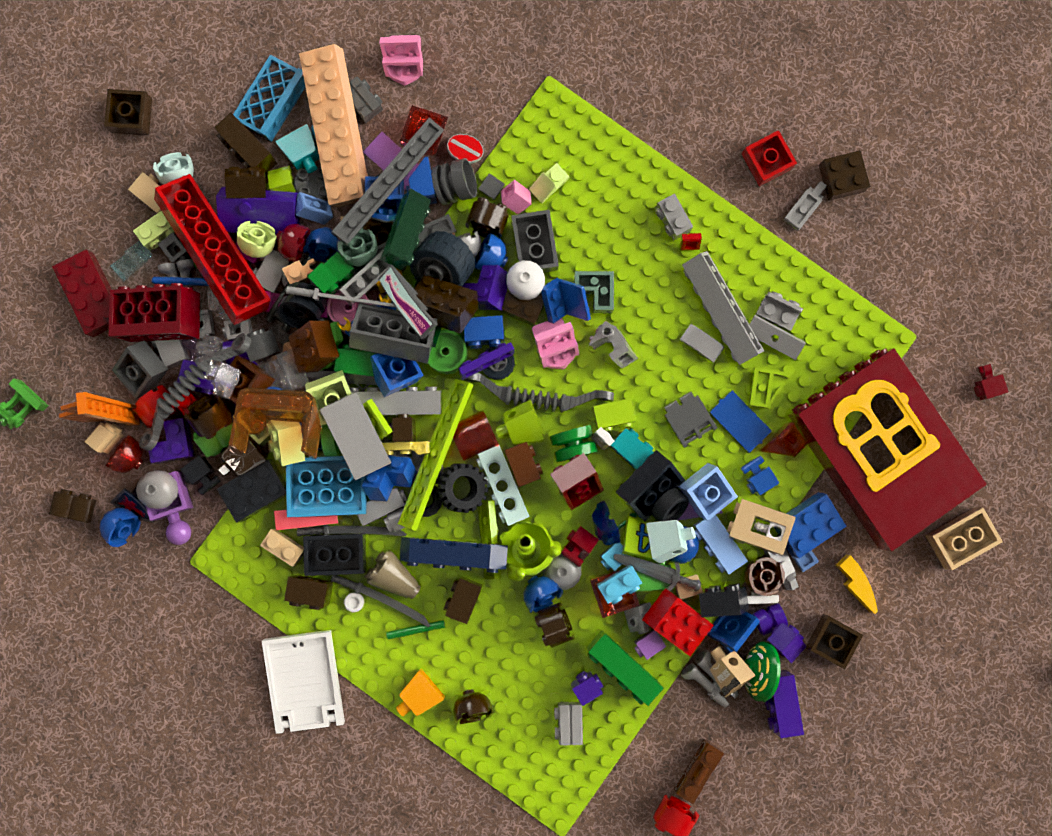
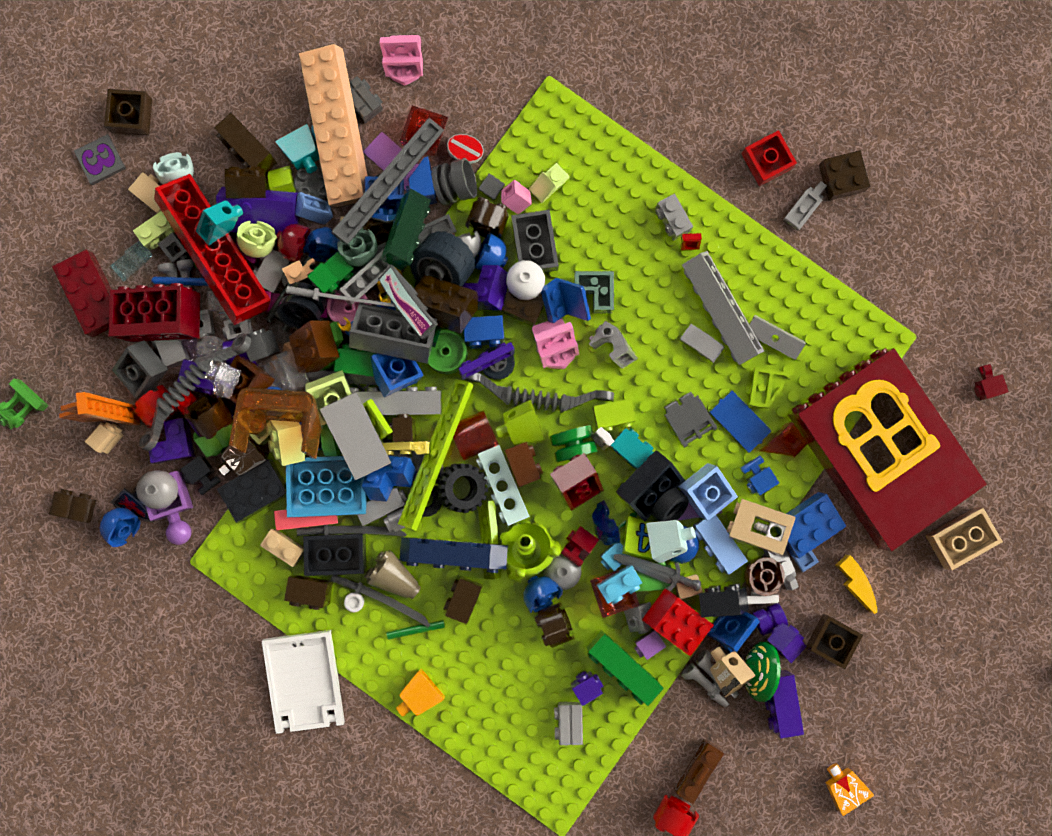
clear red cylinder [105,434,144,473] -> none
dark azure fence [233,55,305,142] -> none
dark brown cylinder [453,689,494,724] -> none
light grey bracket [755,291,803,332] -> none
none -> dark grey tile [74,134,126,186]
none -> teal torso [196,201,243,245]
none -> light orange torso [825,763,874,816]

